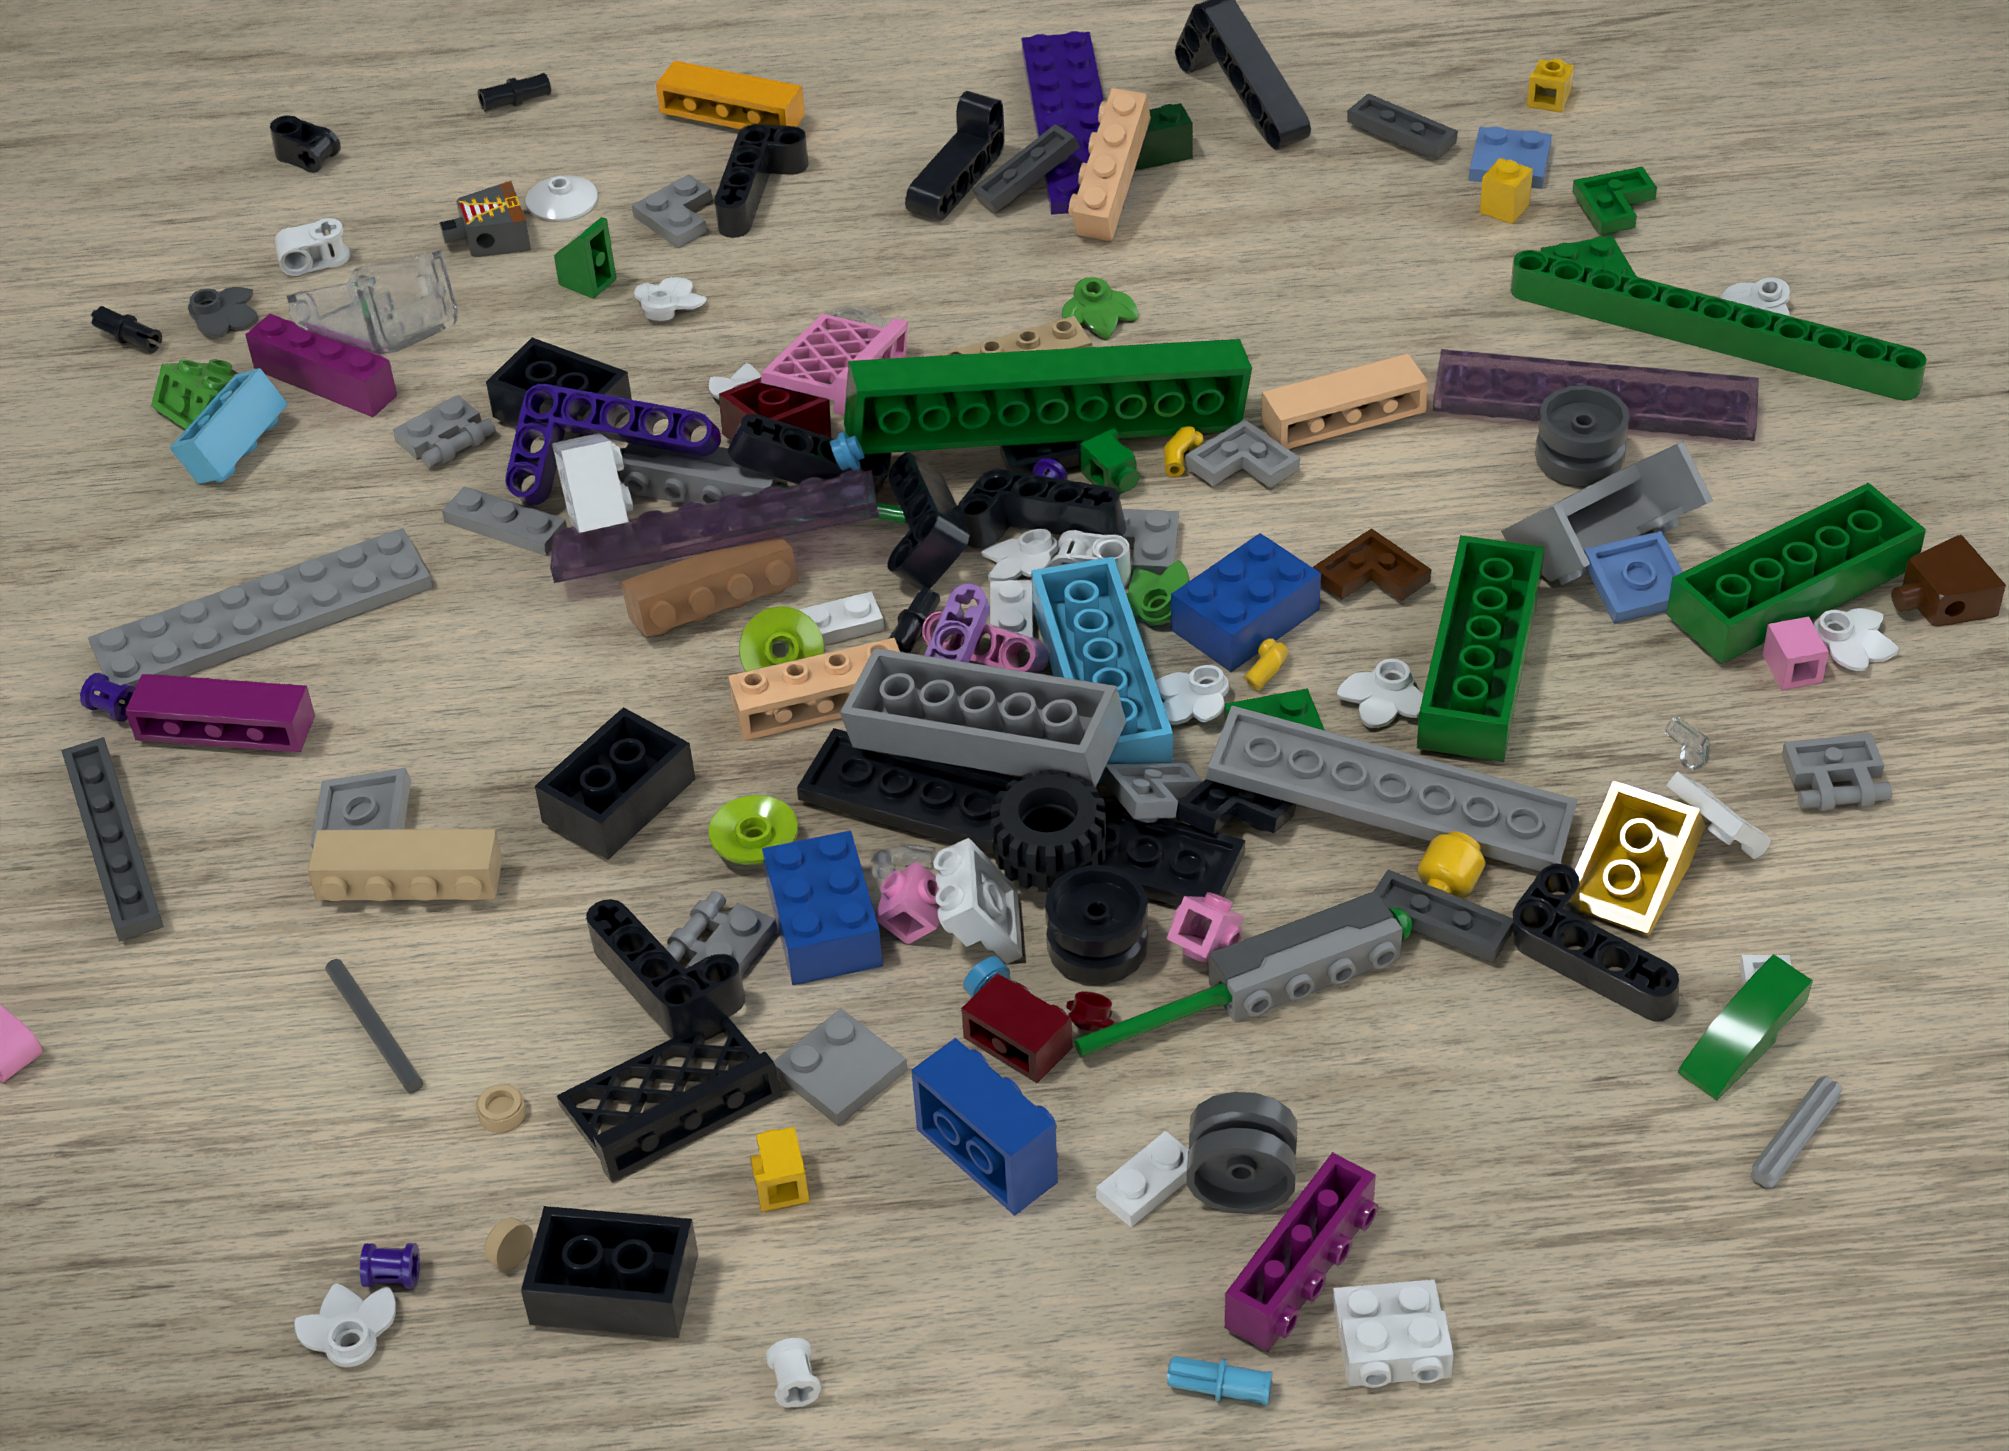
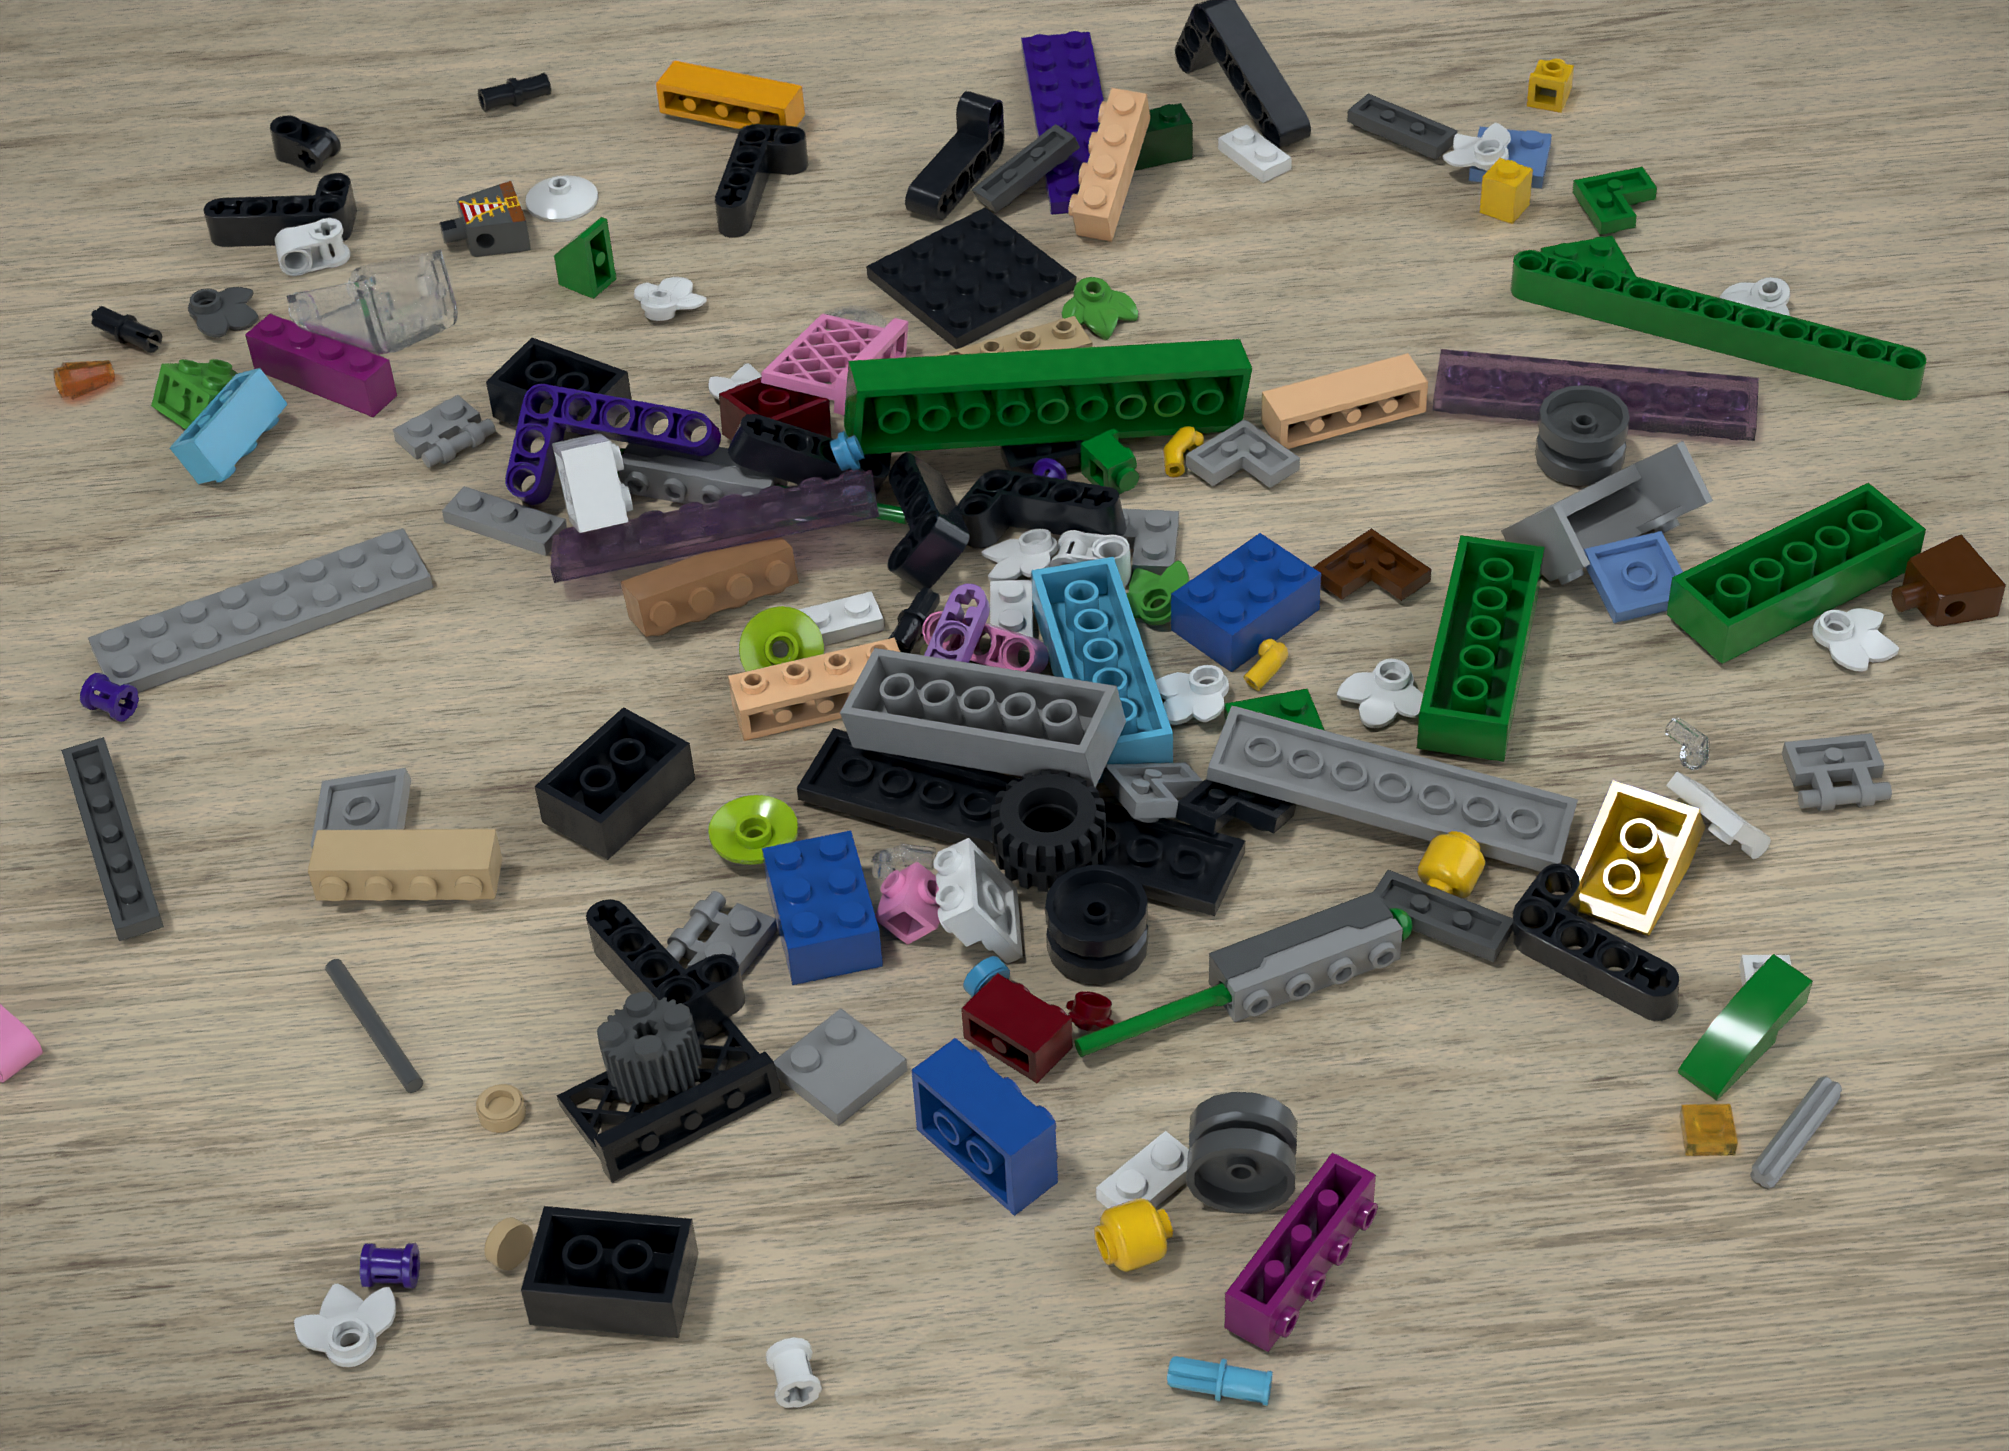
magenta brick [125,674,315,752] -> none
light grey plate [632,174,713,248] -> none
yellow brick [750,1126,809,1212] -> none
bright pink brick [1166,892,1244,963] -> none
white plate [1333,1279,1454,1388] -> none
bright pink brick [1762,617,1829,690] -> none
none -> clear orange cone [53,360,115,400]
none -> black beam [203,173,357,247]
none -> dark grey brick [597,991,702,1105]
none -> black plate [866,207,1077,349]
none -> yellow head [1094,1198,1173,1272]
none -> white plate [1218,124,1292,183]
none -> white plate [1443,123,1511,171]
none -> clear yellow plate [1679,1104,1738,1156]

